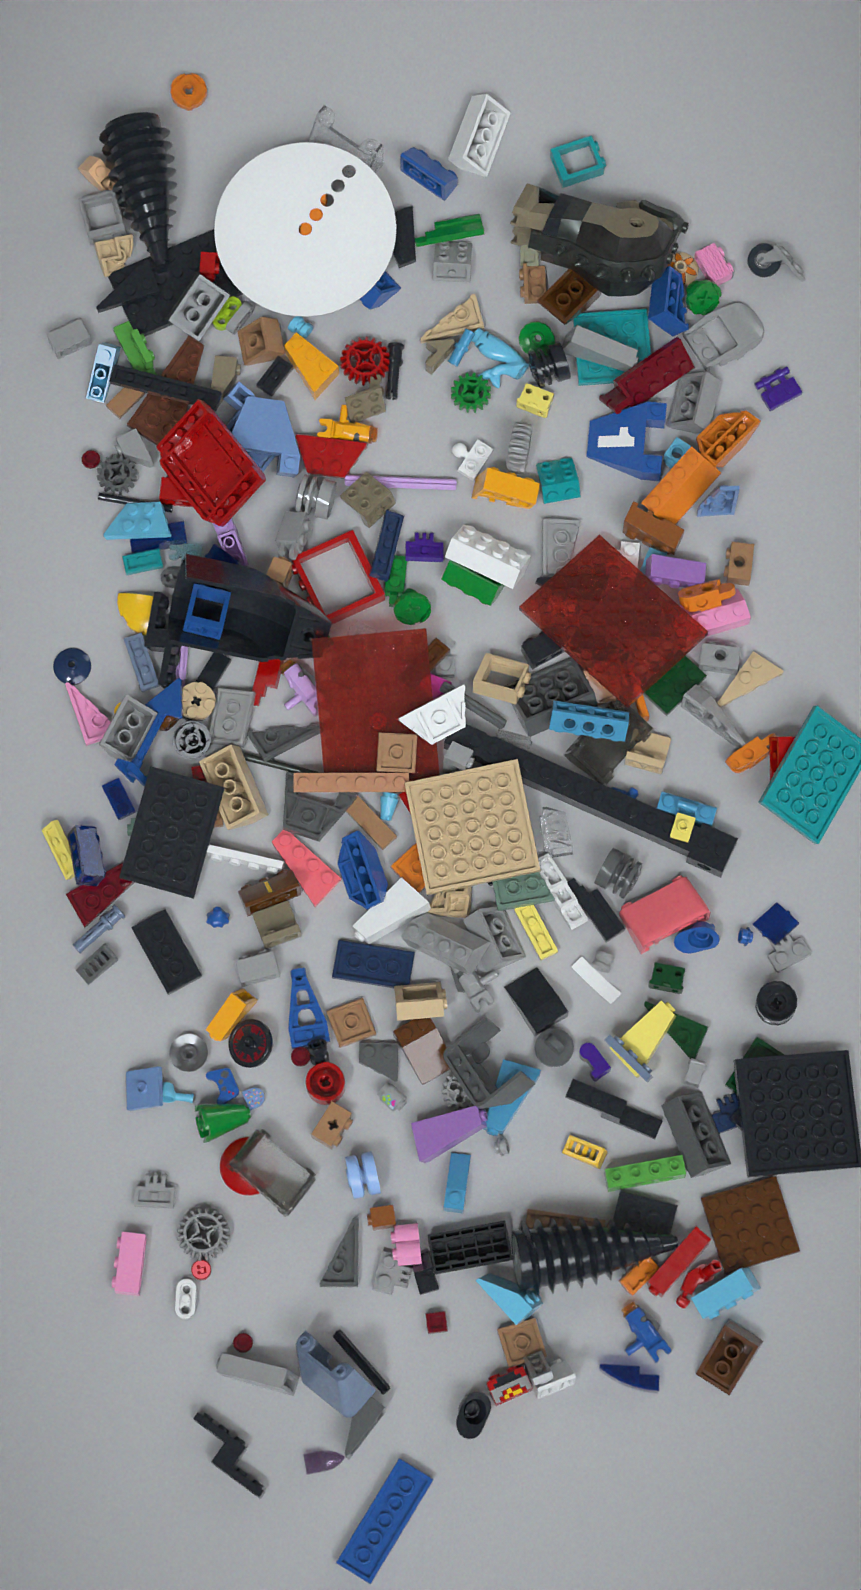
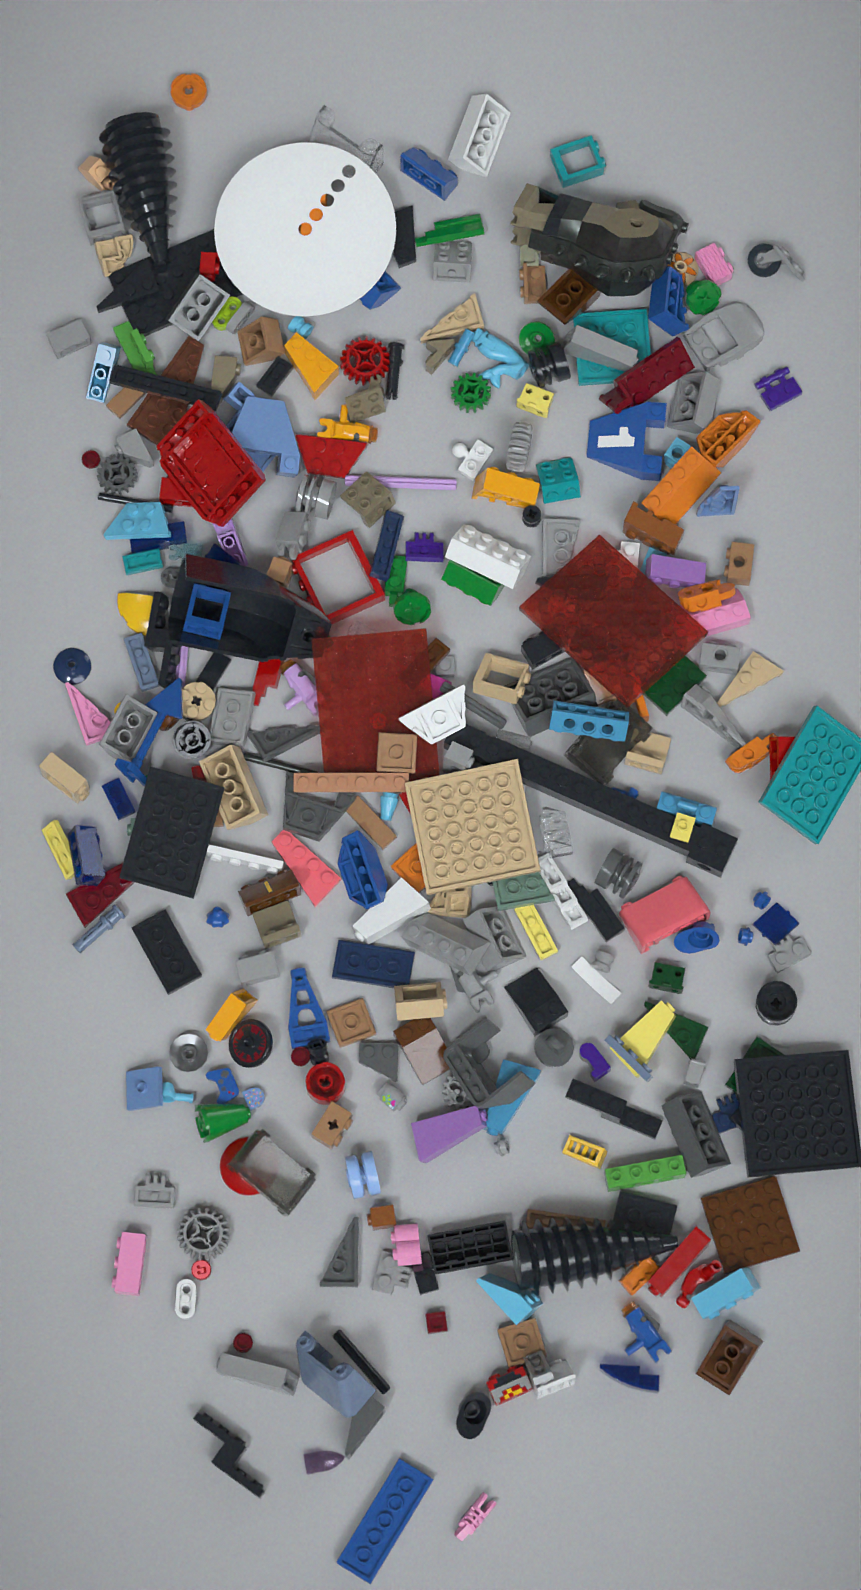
dark grey slope [76,944,118,985] -> none
dark azure slope [444,1153,471,1214] -> none
none -> tan window [39,752,90,804]
none -> bright pink hinge [454,1492,497,1541]
none -> black wheel [522,505,541,528]
none -> blue plate [753,891,771,910]

